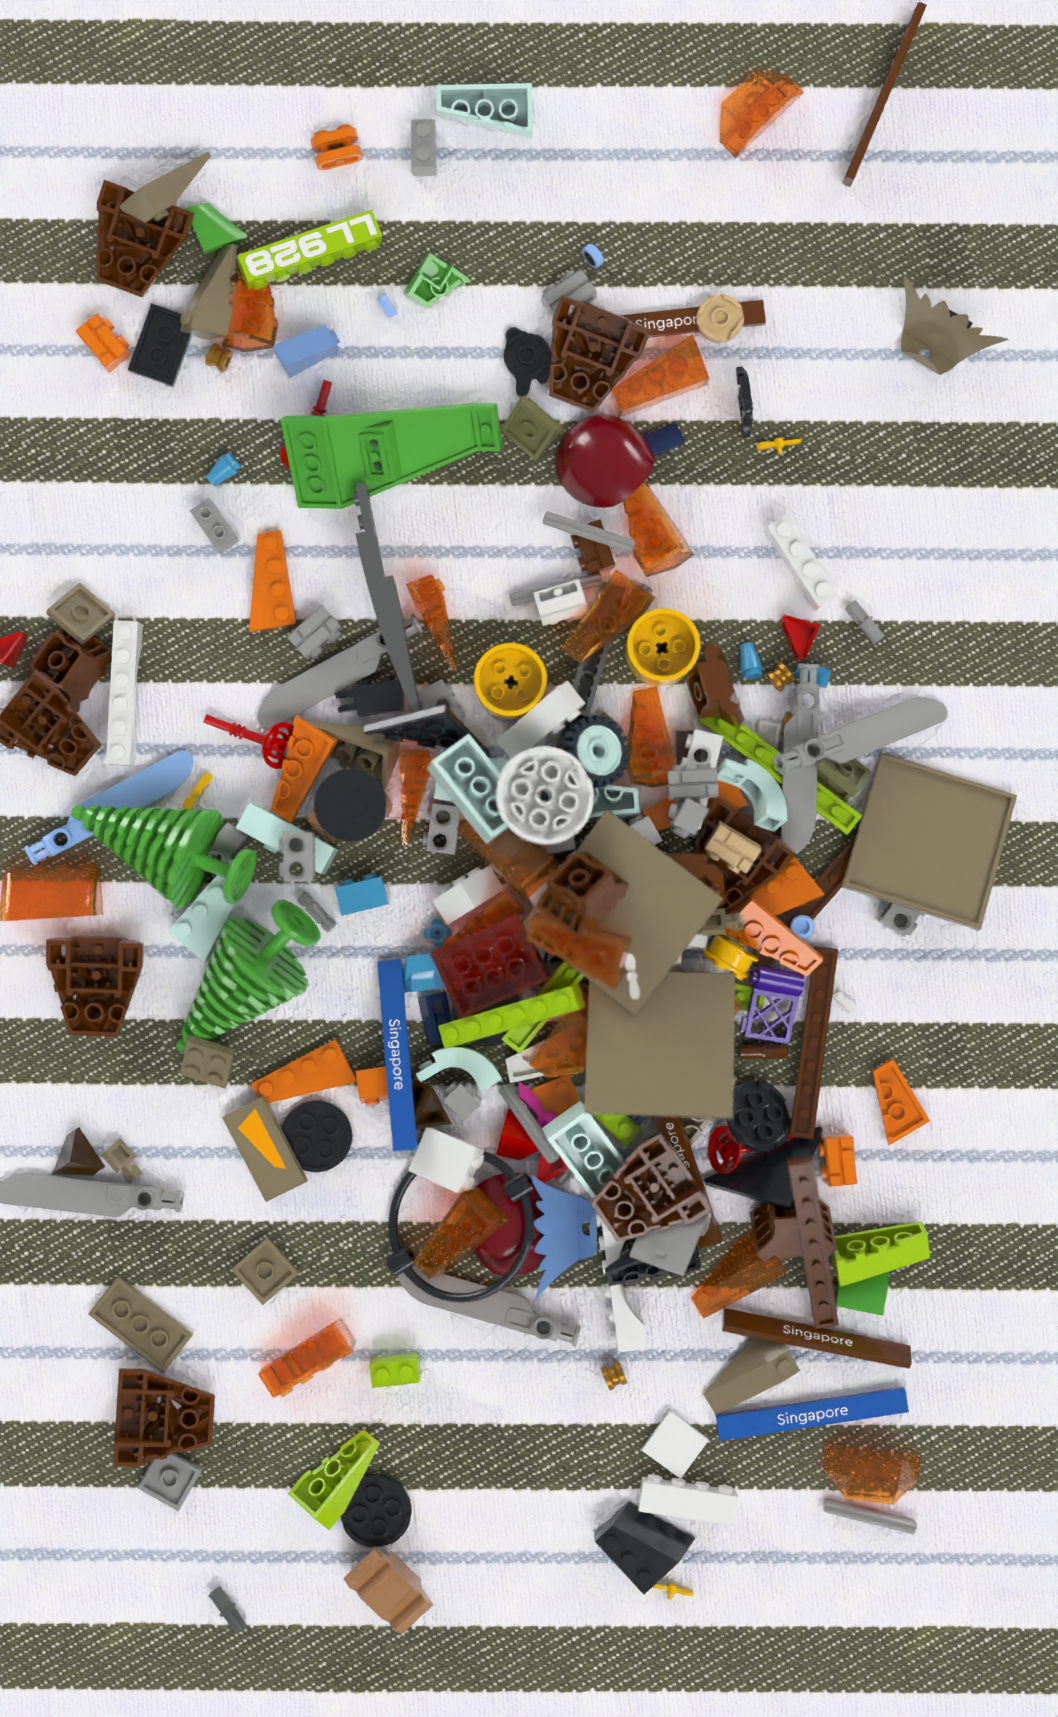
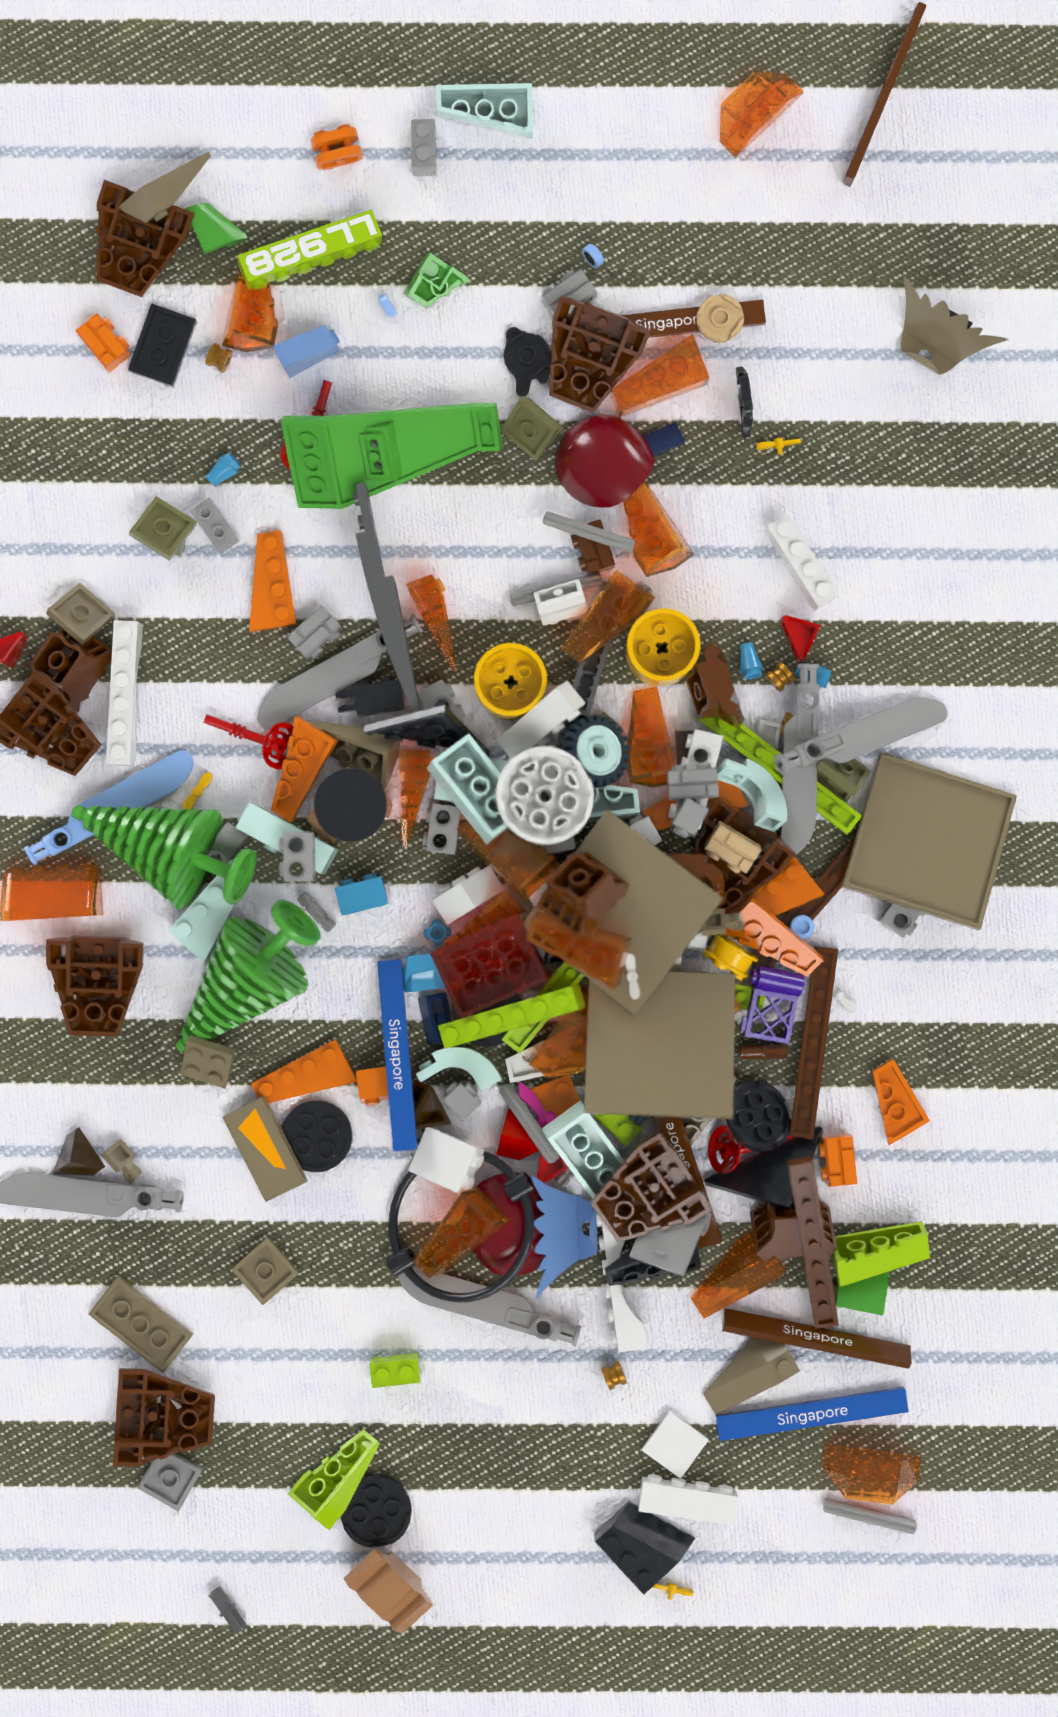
dark tan wedge [180,244,237,340] -> none
clear orange wedge [258,1317,356,1398] -> none
light grey axle [845,601,885,645] -> none
none -> olive bracket [129,496,197,561]

